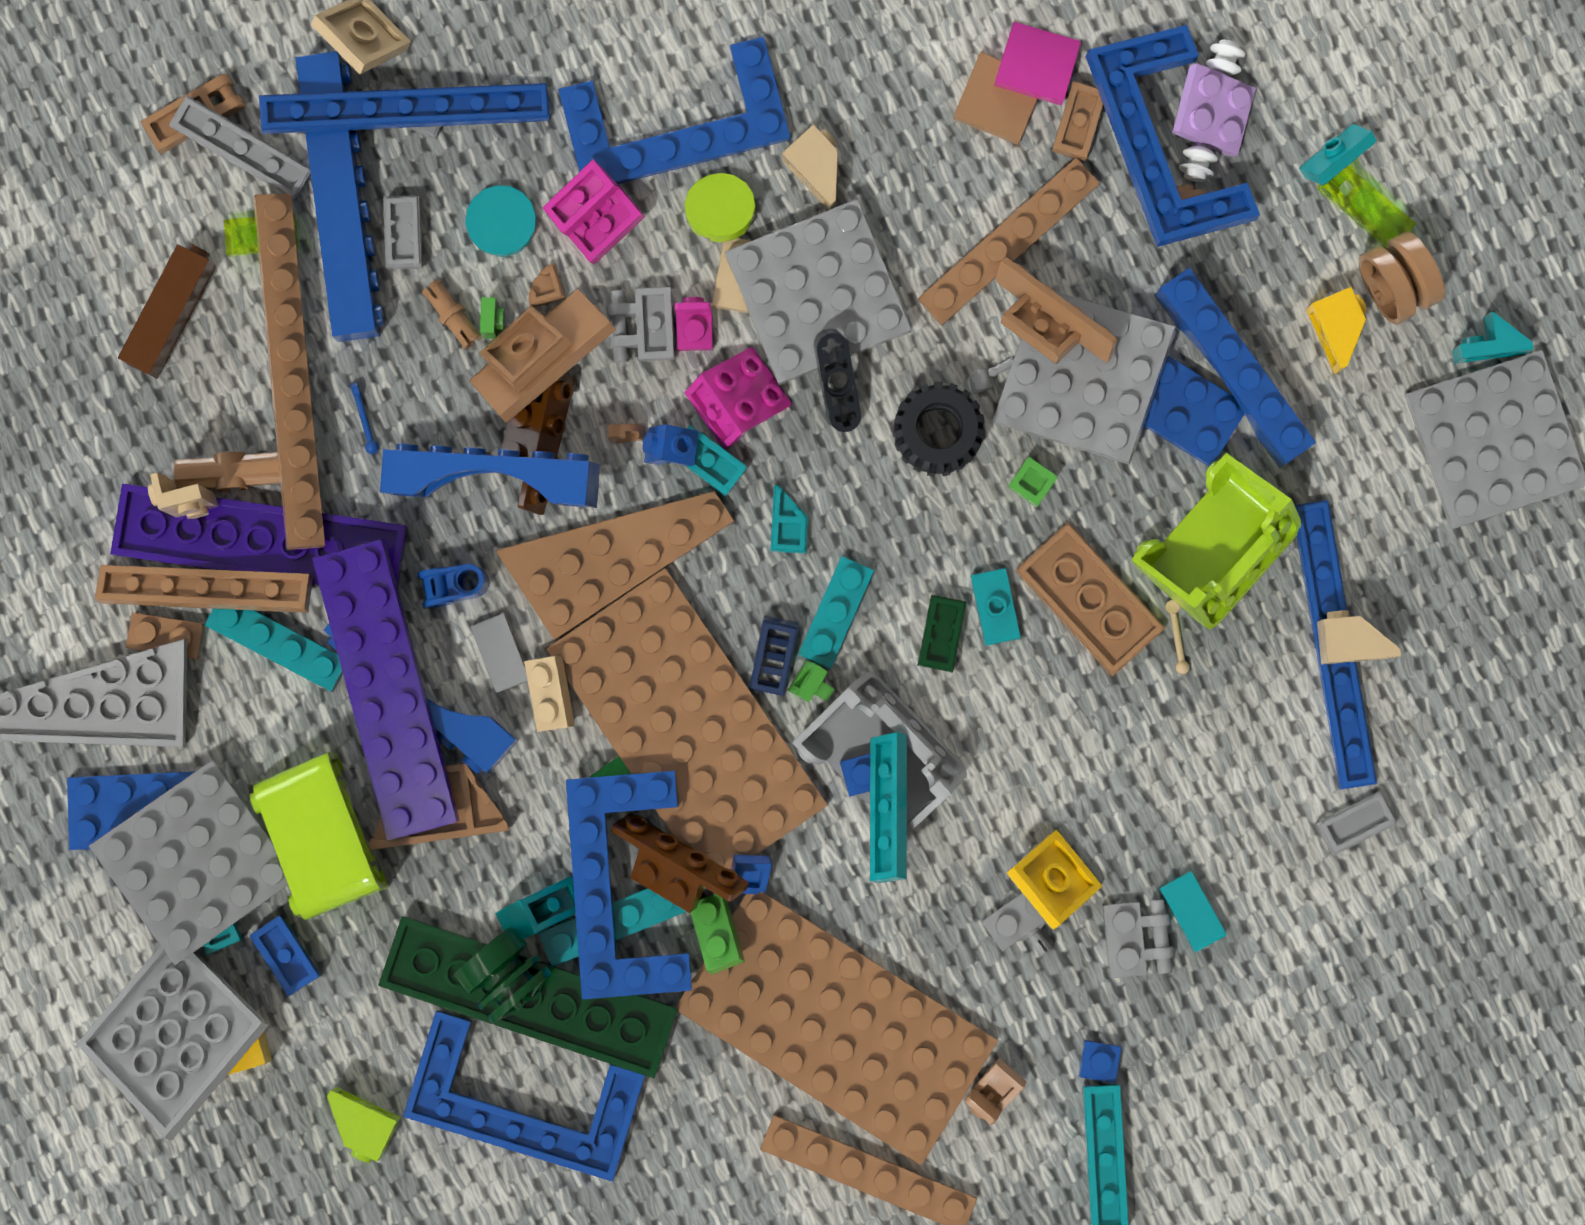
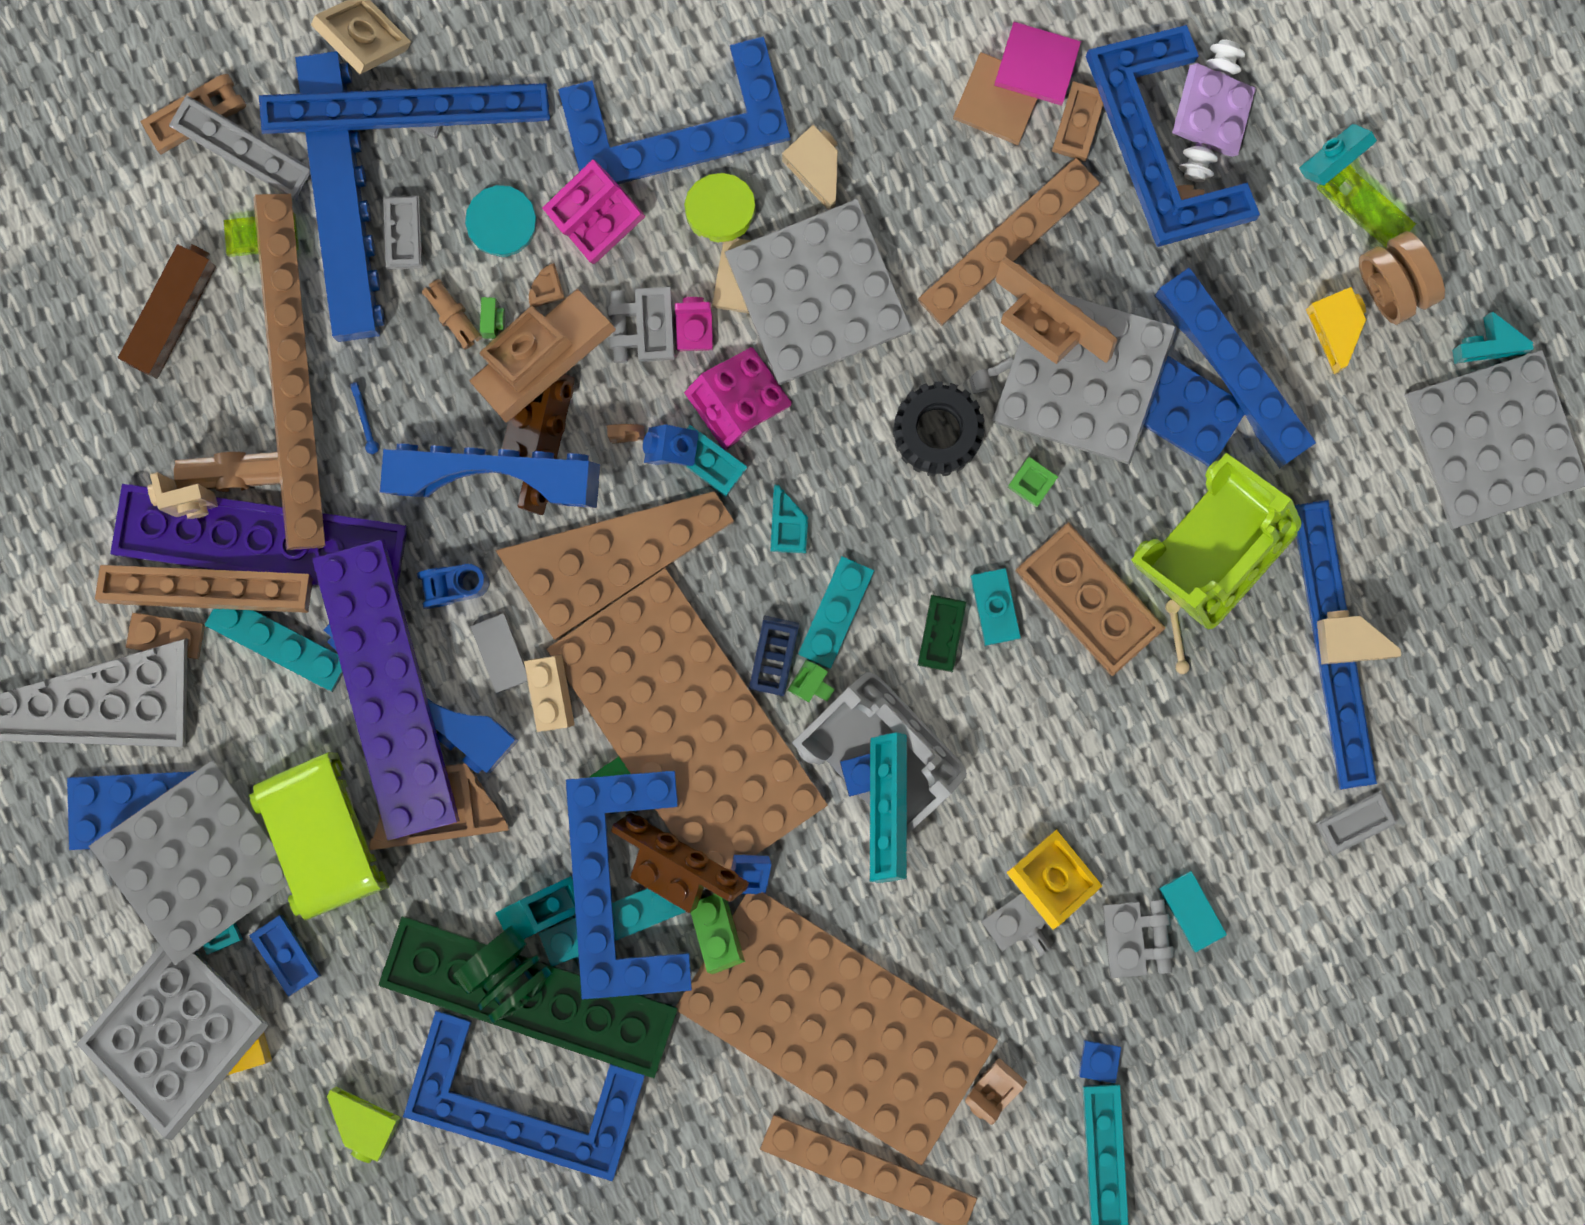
black beam [813,329,861,432] -> none

